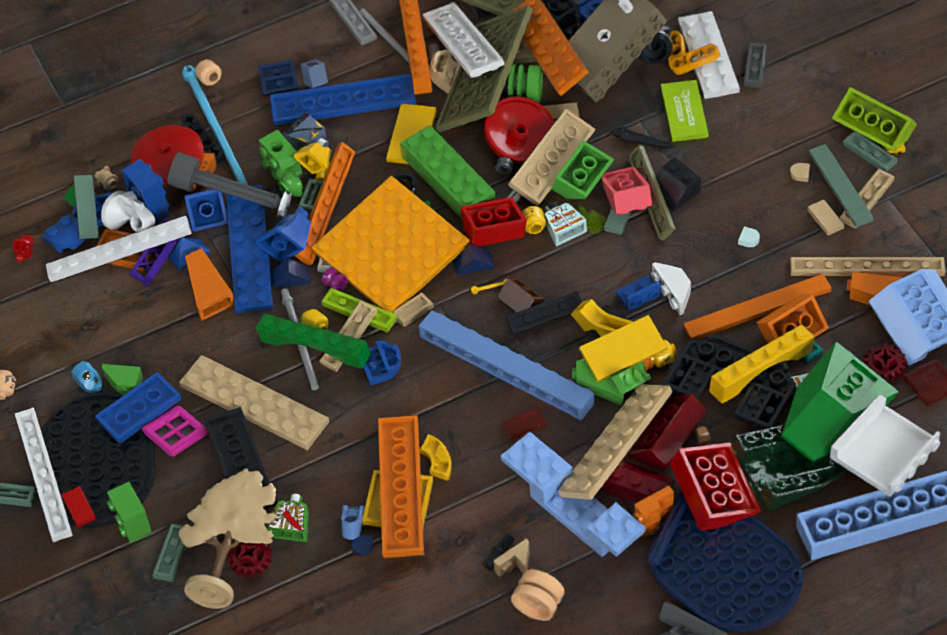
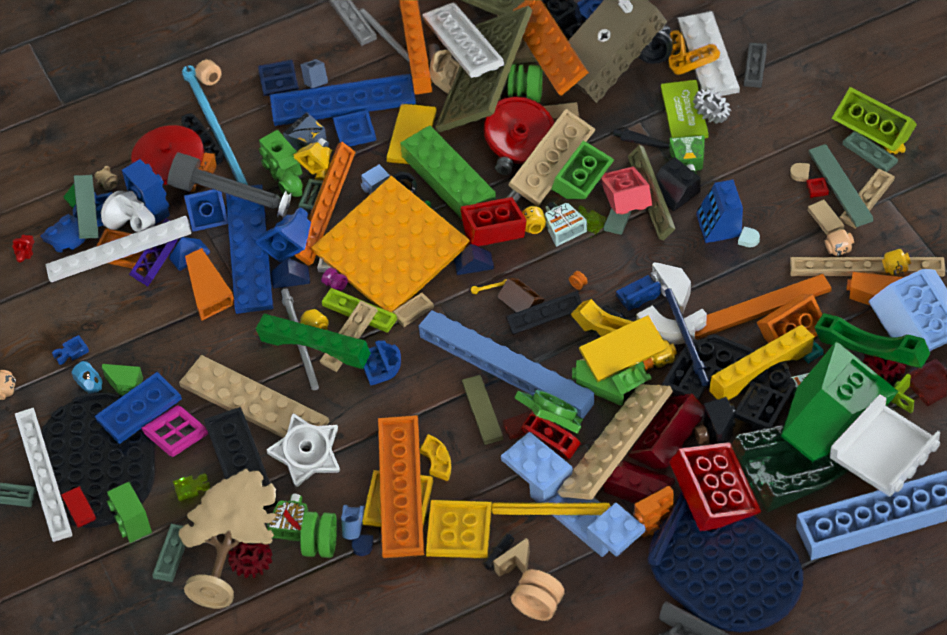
none -> blue plate [52,335,89,365]
none -> clear neon green plate [173,474,211,501]
none -> white plate [267,414,340,487]
none -> bright green wheel [301,511,337,558]
none -> blue plate [333,110,376,147]
none -> light blue brick [361,164,390,194]
none -> yellow plate [426,500,492,558]
none -> olive tile [462,375,503,445]
none -> yellow axle [492,502,611,515]
none -> bright green plate [515,390,583,434]
none -> red brick [521,411,581,461]
none -> orange bush [569,271,588,290]
none -> white arch [636,305,707,345]
none -> dark blue bar [664,288,709,386]
none -> bright green torso [670,135,705,174]
none -> light grey gear [693,88,731,124]
none -> blue slope [696,179,743,243]
none -> black slope [704,397,736,445]
none -> red tile [806,177,829,198]
none -> green arch [814,313,931,368]
none -> light nougat head [824,229,854,257]
none -> yellow head [881,249,911,276]
none -> lime bracket [891,373,914,413]

